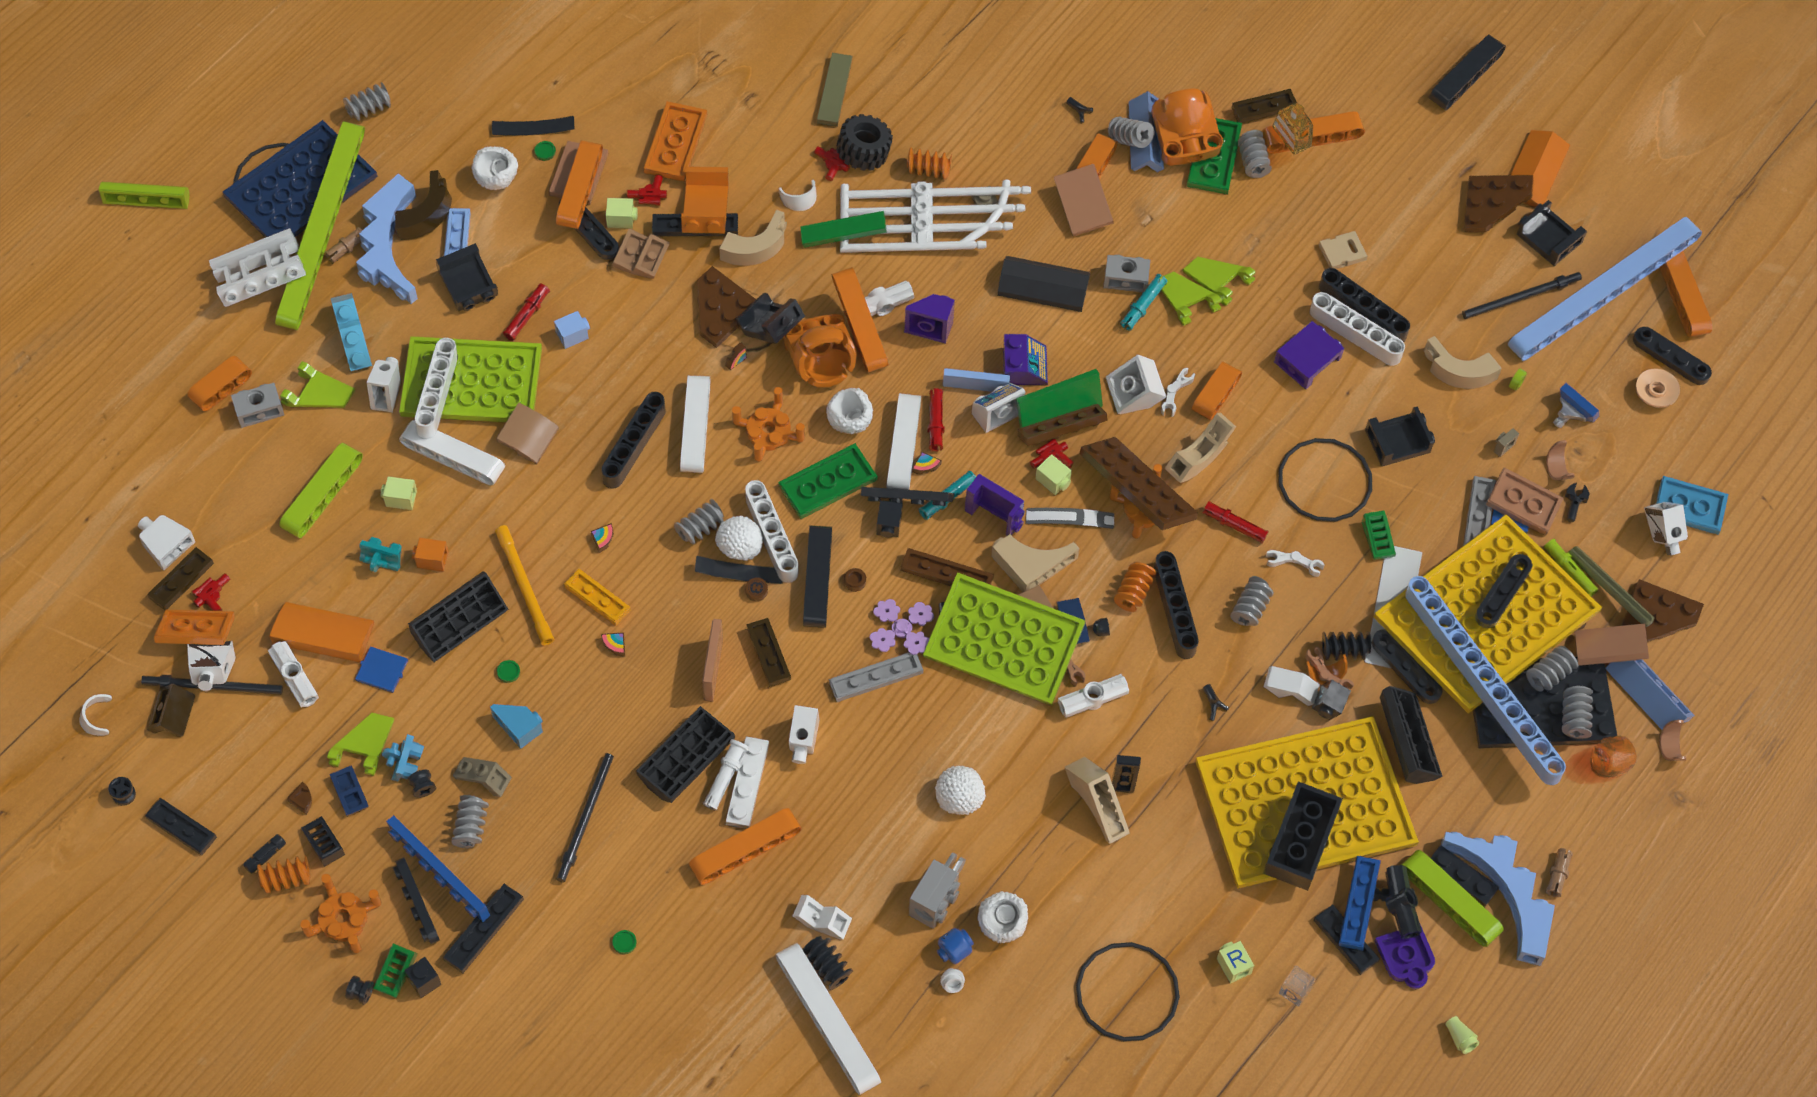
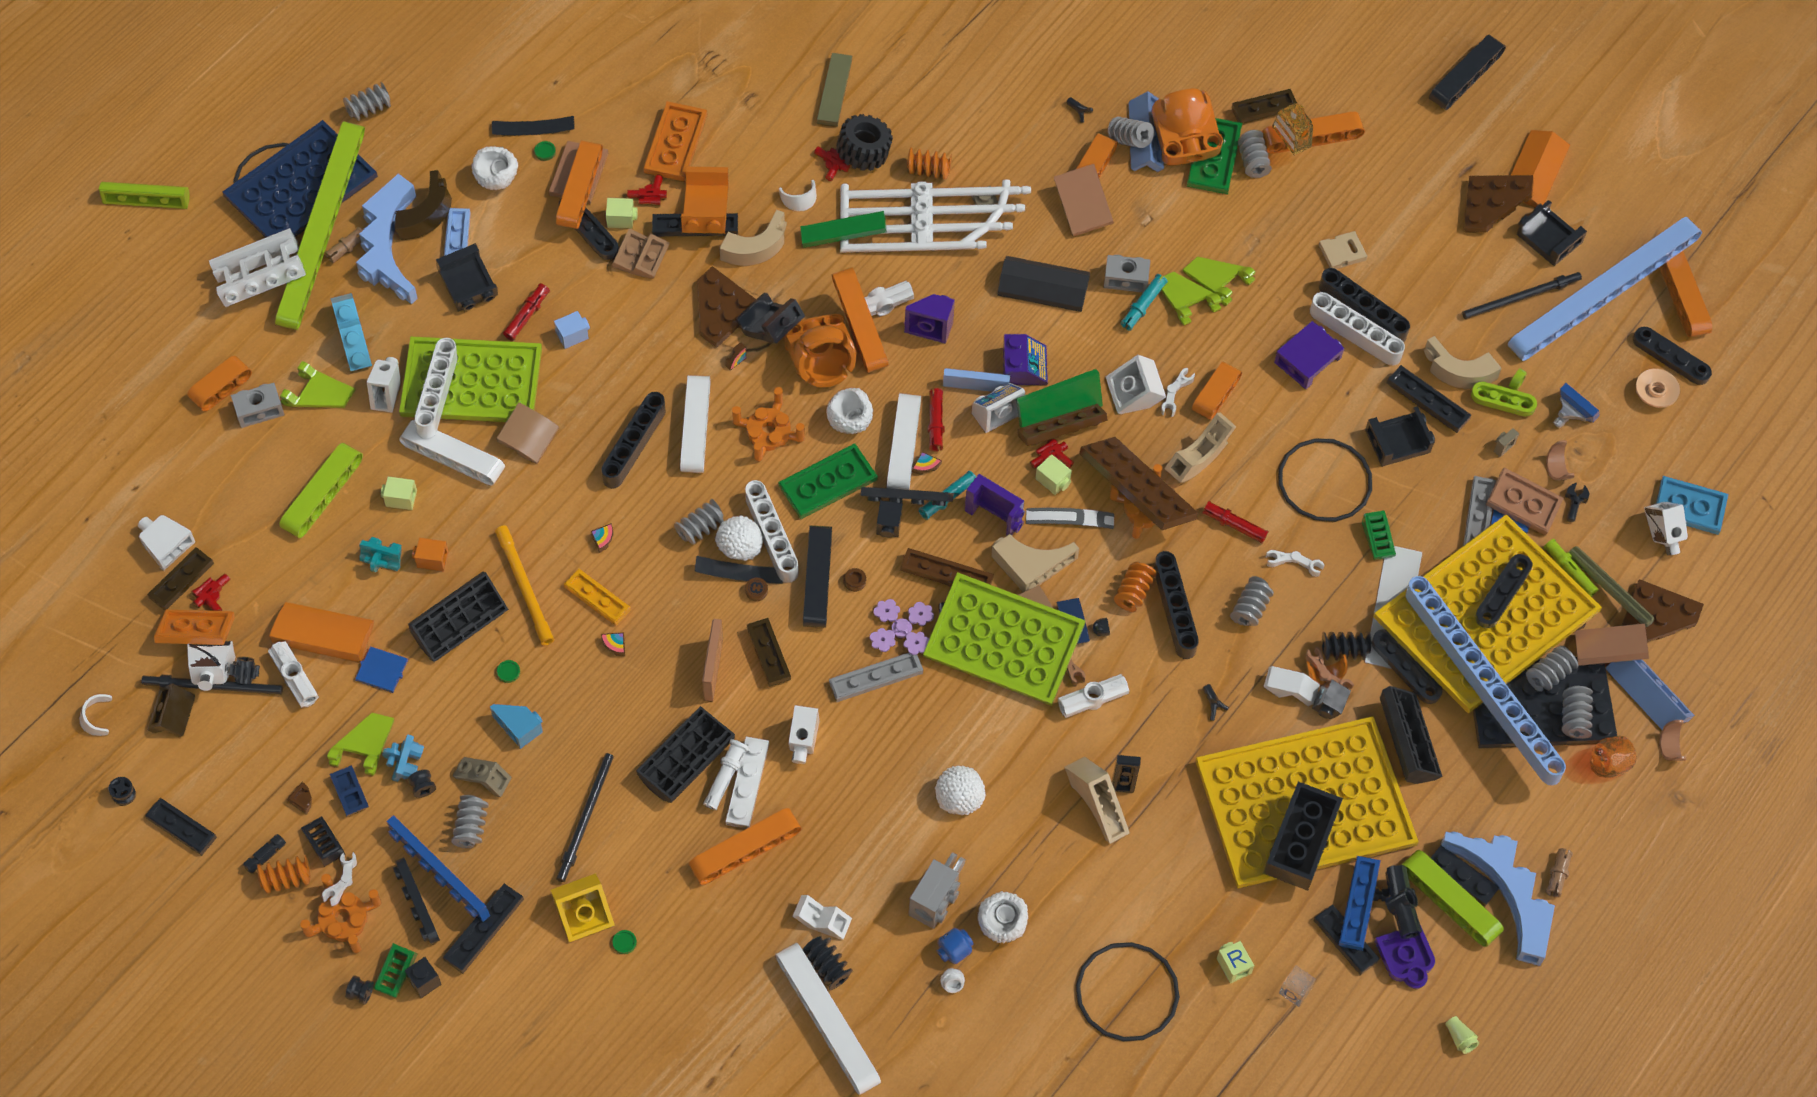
none -> black gear [229,657,260,684]
none -> white piece [322,852,357,906]
none -> yellow slope [550,873,615,942]
none -> black plate [1387,365,1471,433]
none -> lime plate [1471,382,1537,417]

